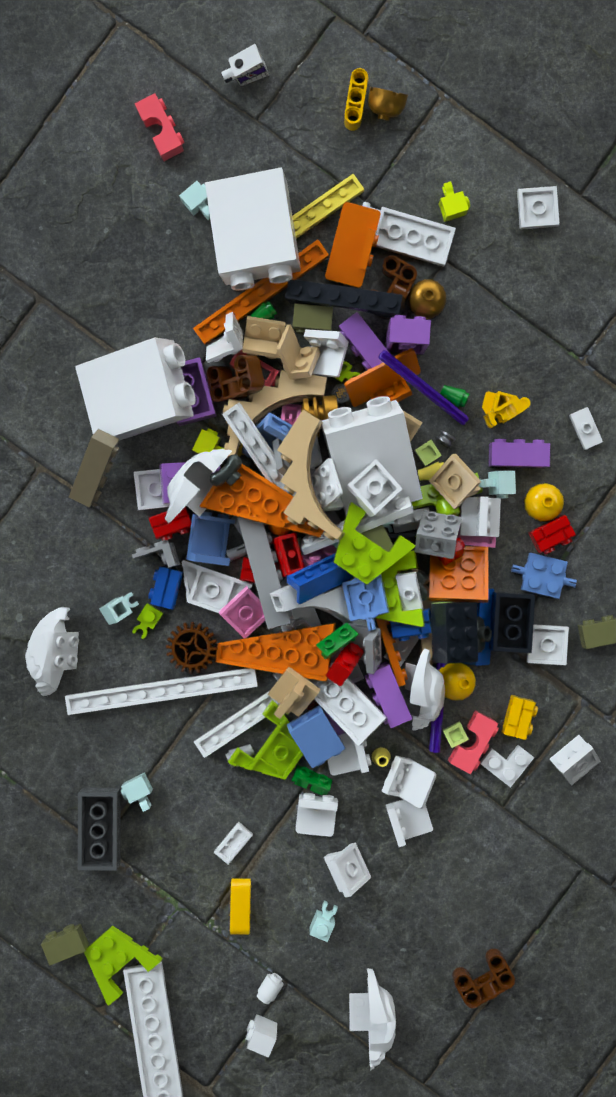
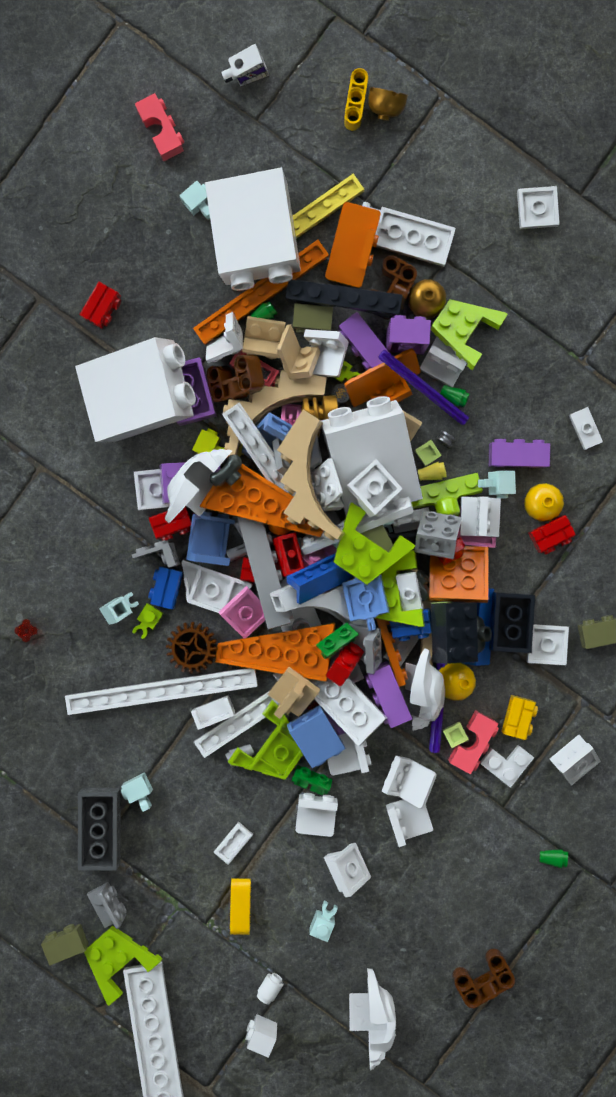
white animal [25,607,79,696] -> none
dark tan brick [69,429,120,508] -> none
light yellow cone [372,747,391,767] -> none
tan bracket [429,453,481,509] -> none
neon yellow brick [439,181,470,222] -> none
yellow piece [482,391,530,429] -> none
medium blue plate [511,553,577,599] -> none
none -> clear red plate [14,619,38,642]
none -> red brick [79,282,122,329]
none -> light grey bracket [87,882,126,929]
none -> white panel [191,695,236,730]
none -> white bracket [420,337,466,387]
none -> lime wing [430,299,508,370]
none -> green cone [540,849,568,869]

